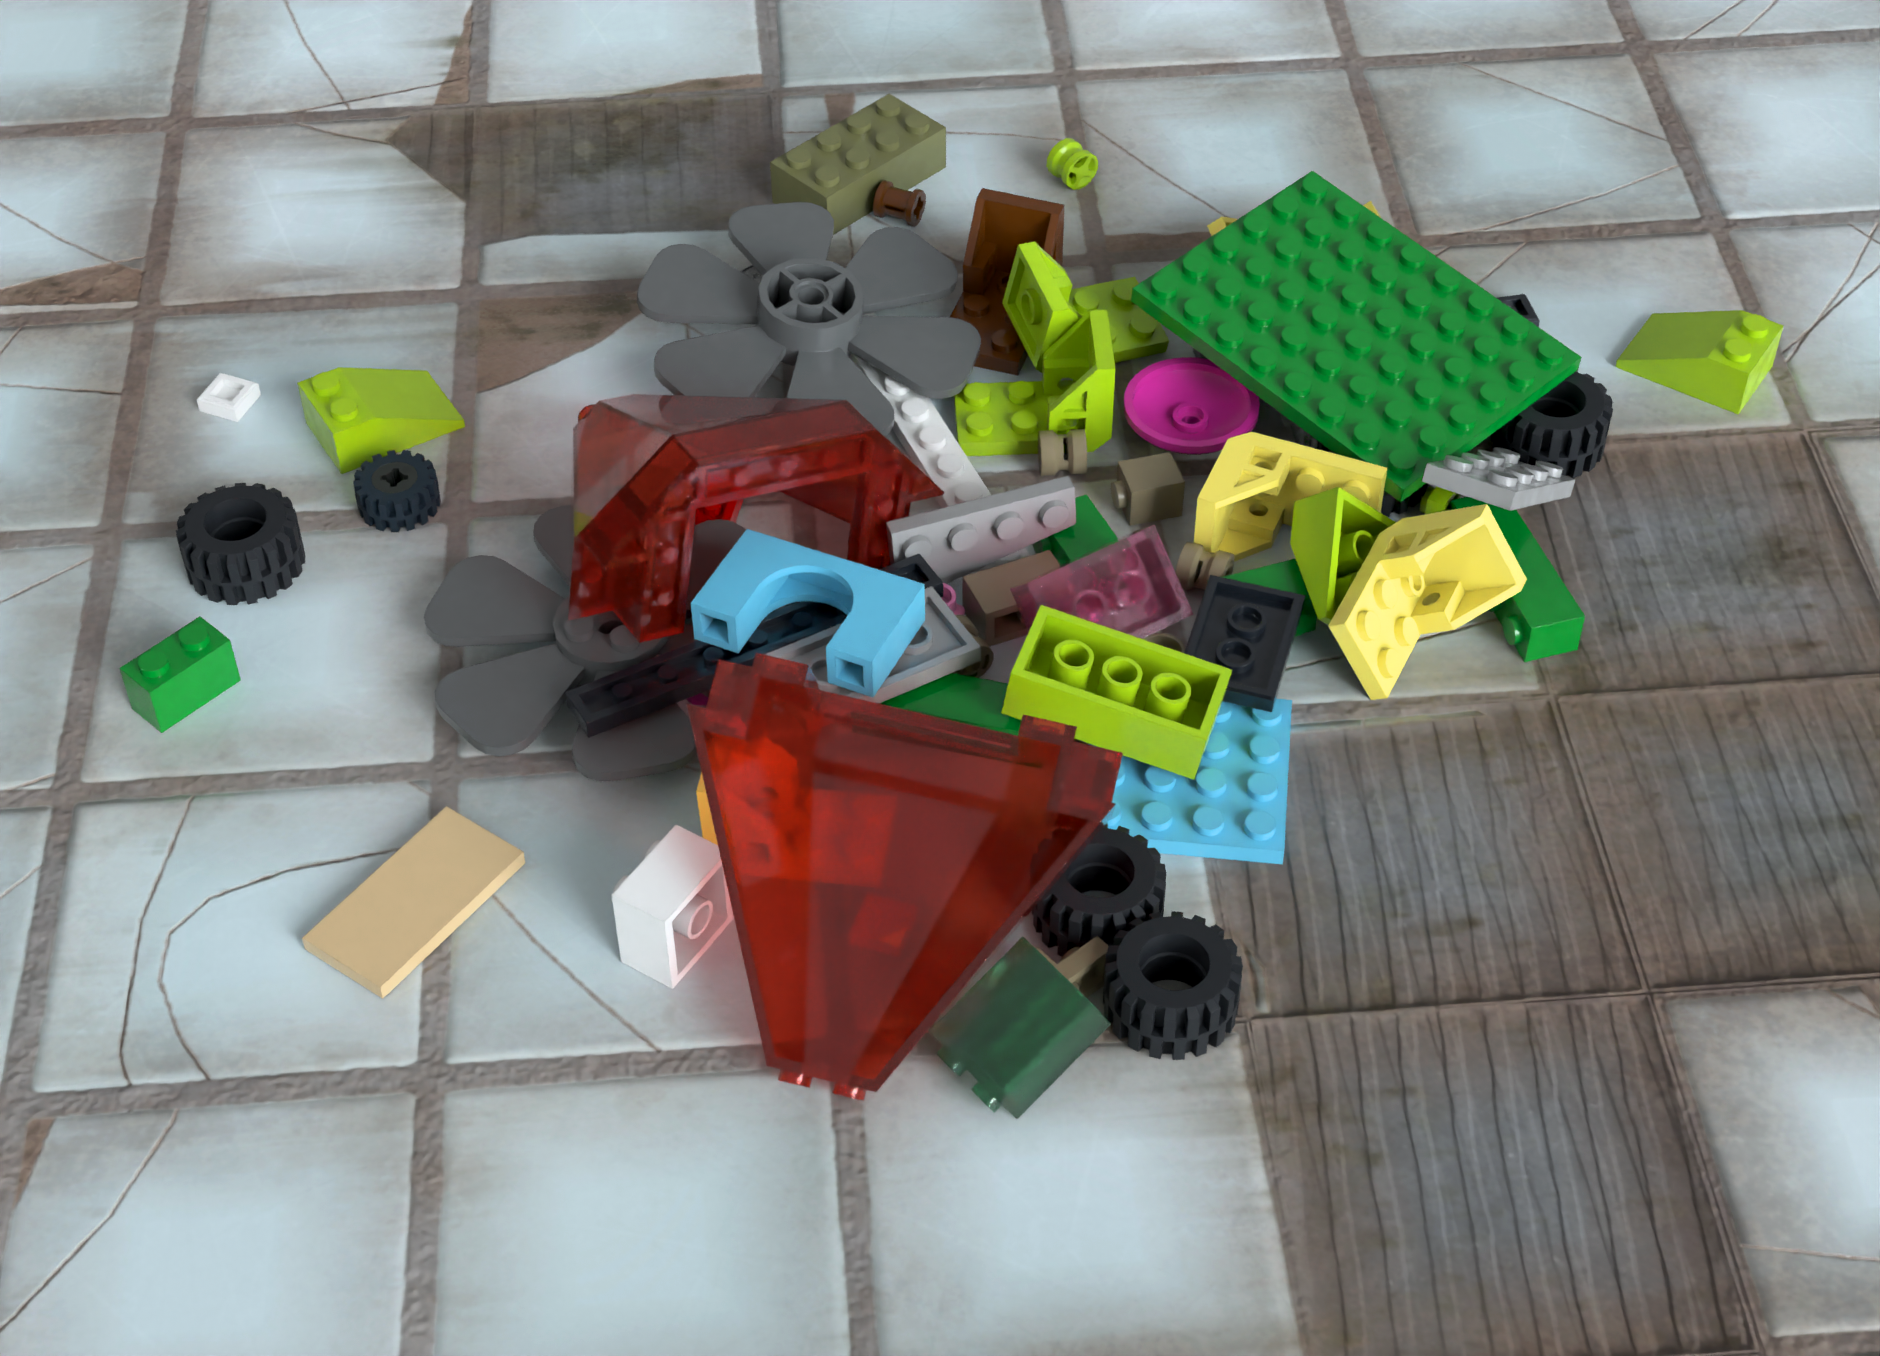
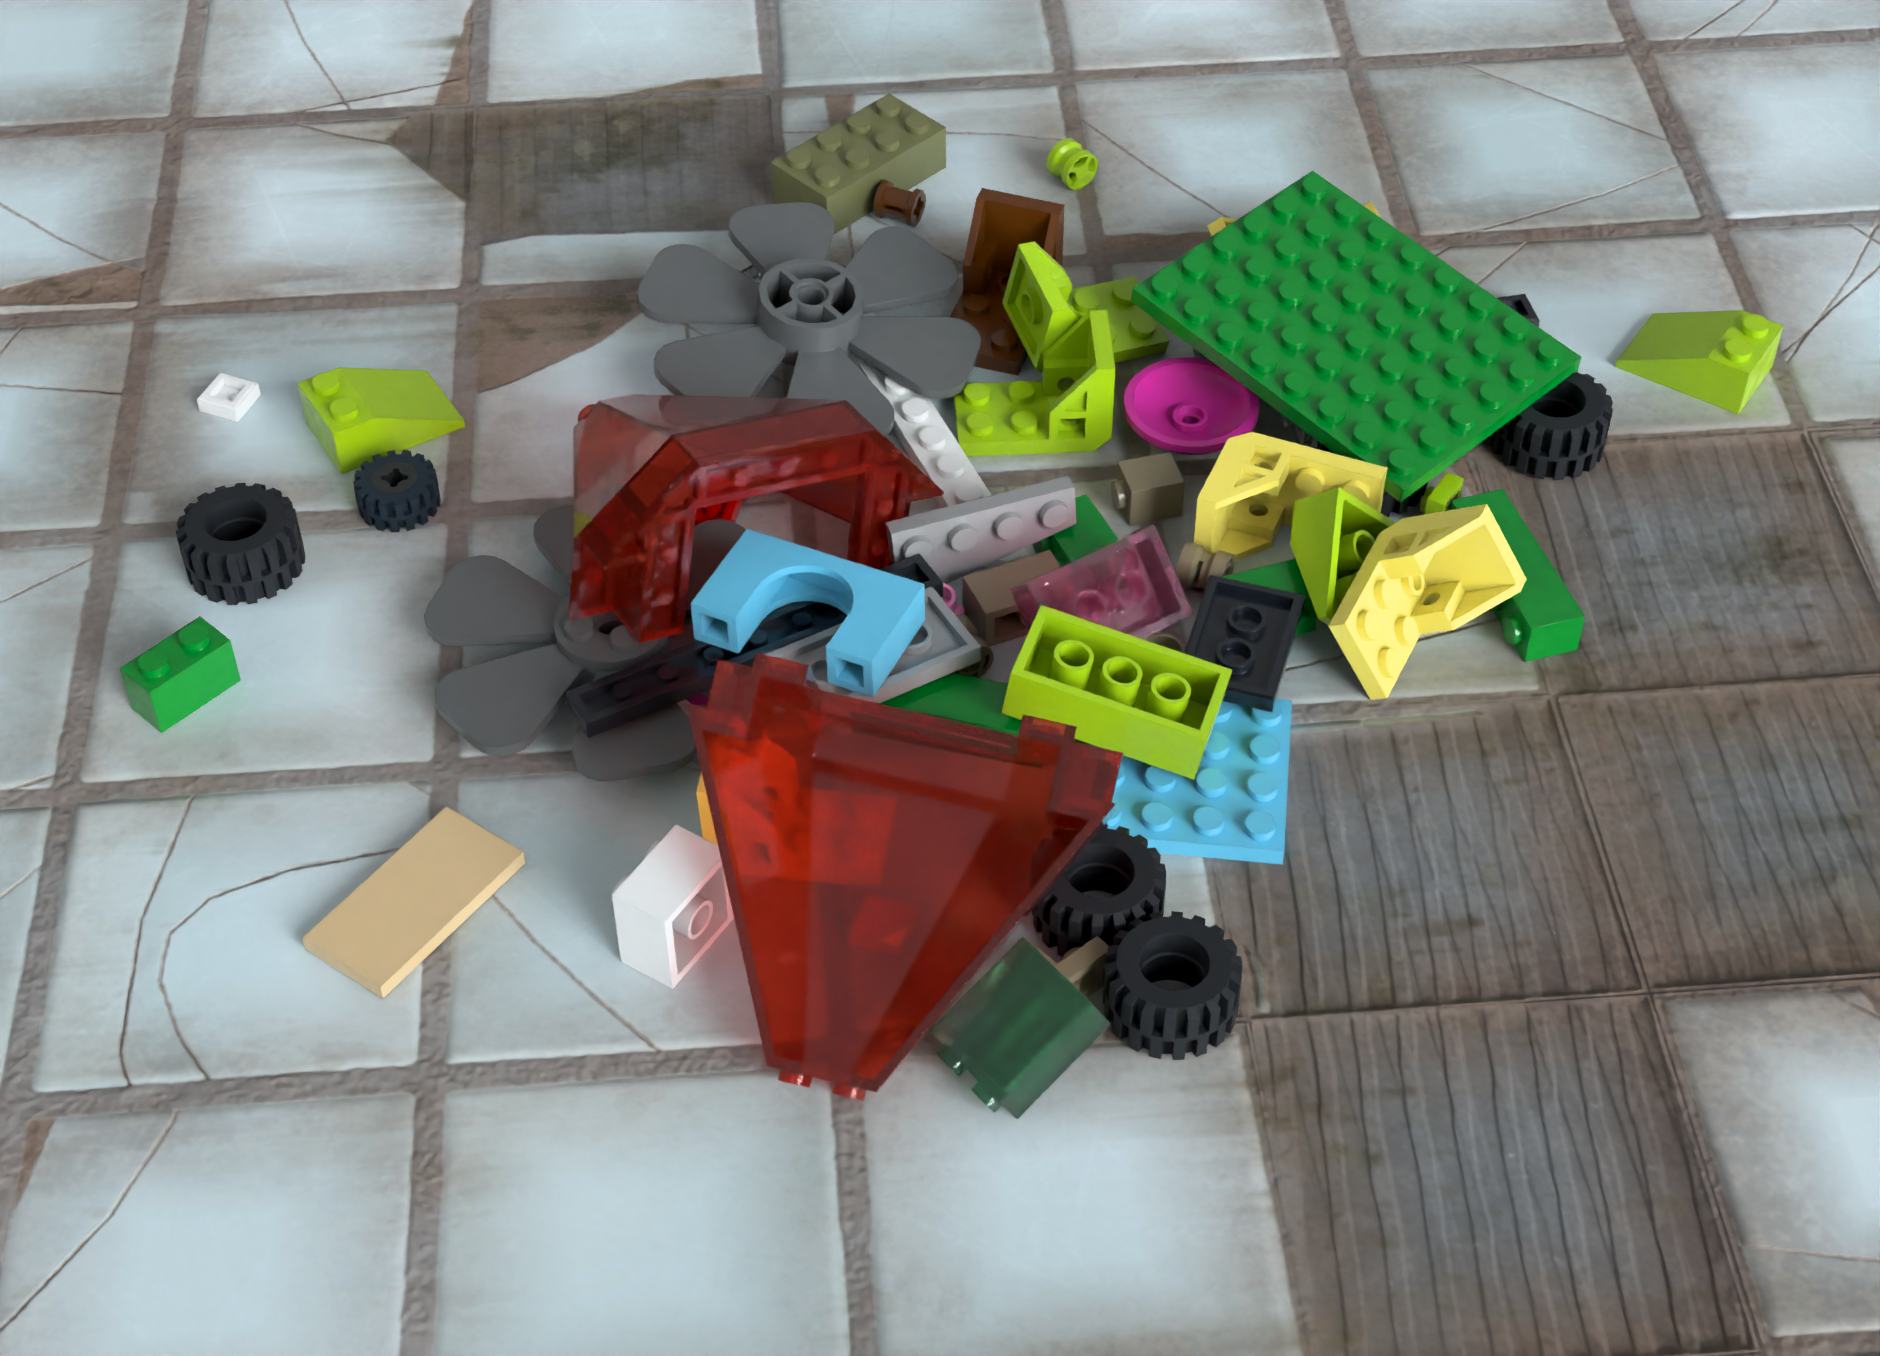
dark tan wheel [1038,429,1087,476] -> none
light grey plate [1422,447,1576,511] -> none

